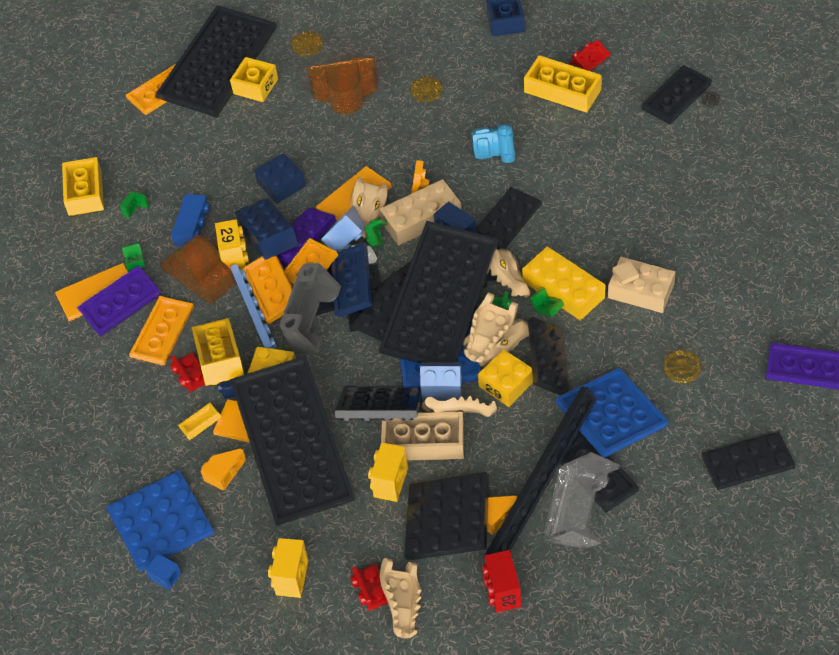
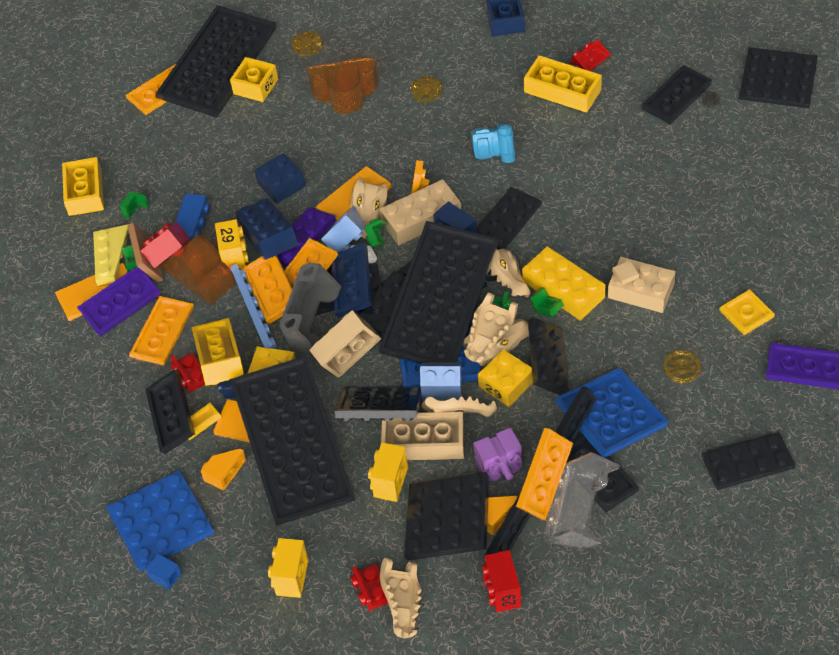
none -> light yellow wing [93,224,129,286]
none -> medium nougat tile [128,222,164,282]
none -> brick [140,221,190,268]
none -> black plate [145,369,195,454]
none -> tan brick [310,310,381,378]
none -> medium lavender brick [473,428,522,481]
none -> light orange tile [516,428,573,520]
none -> yellow tile [719,289,775,335]
none -> black plate [739,47,818,109]

